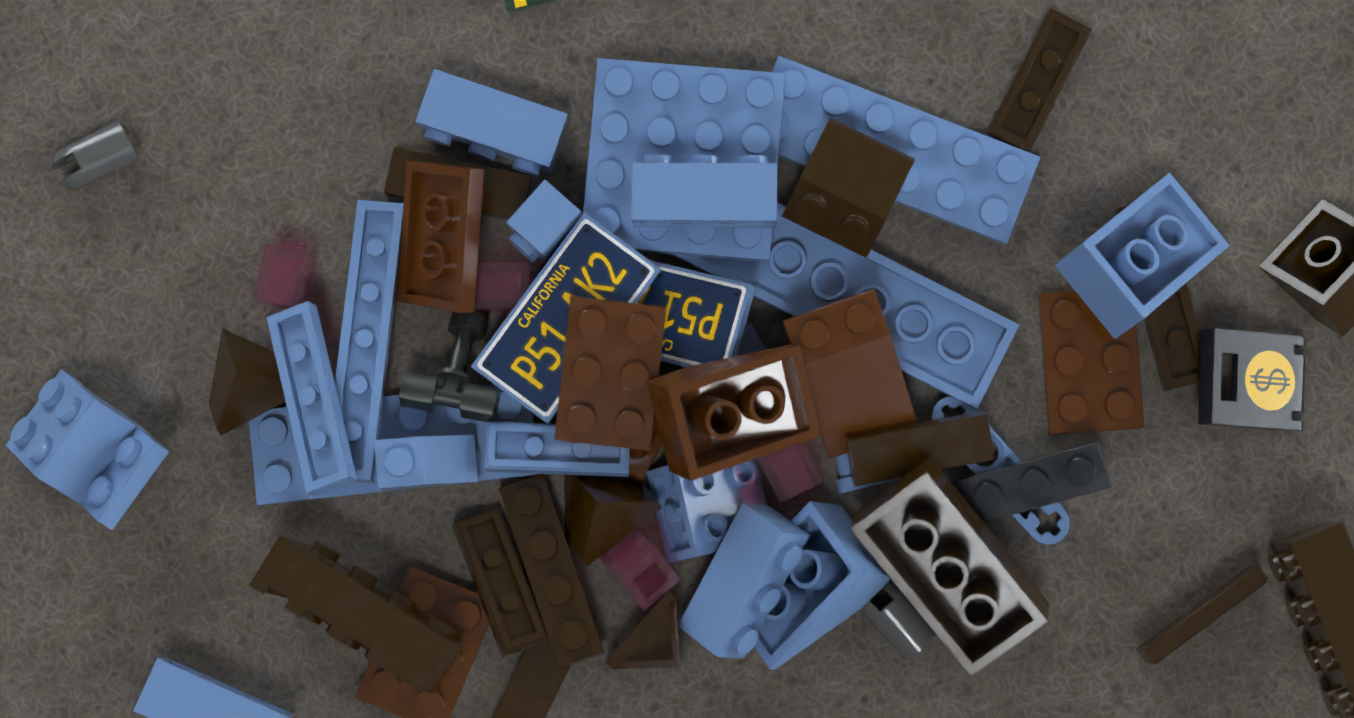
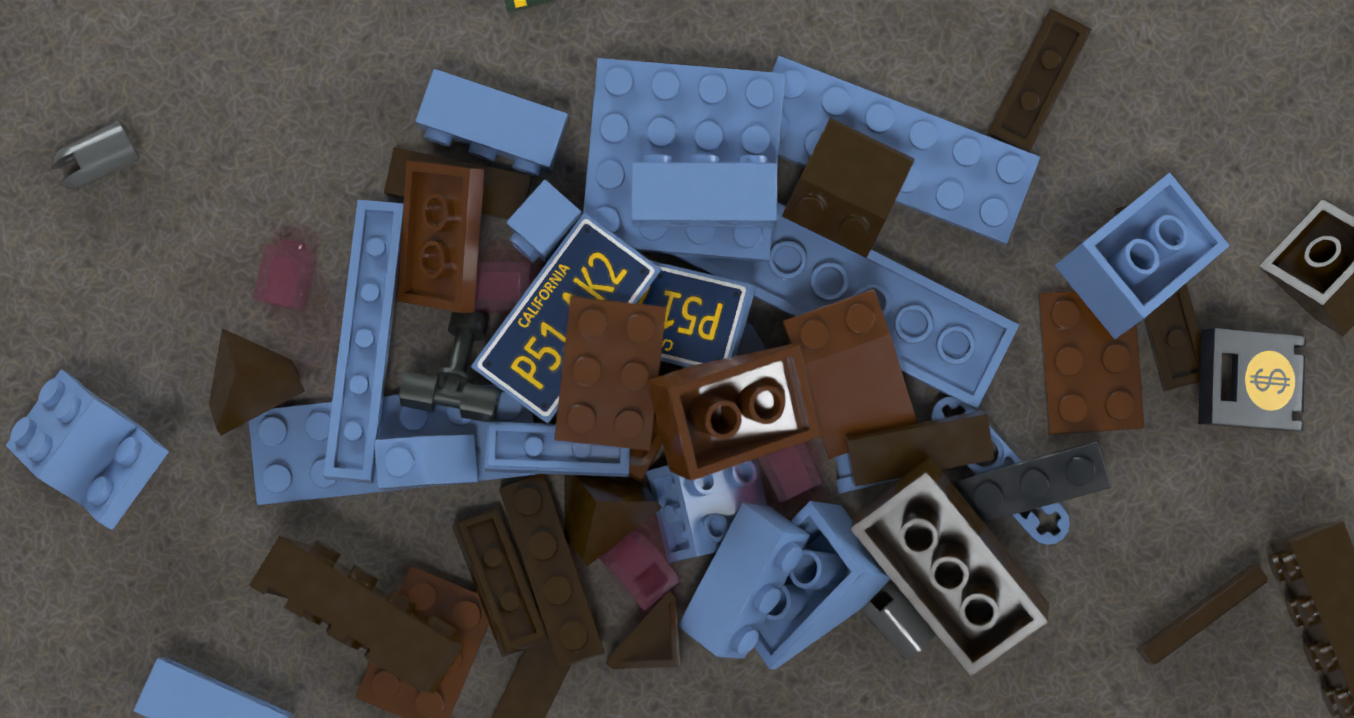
medium blue plate [266,301,357,497] -> none

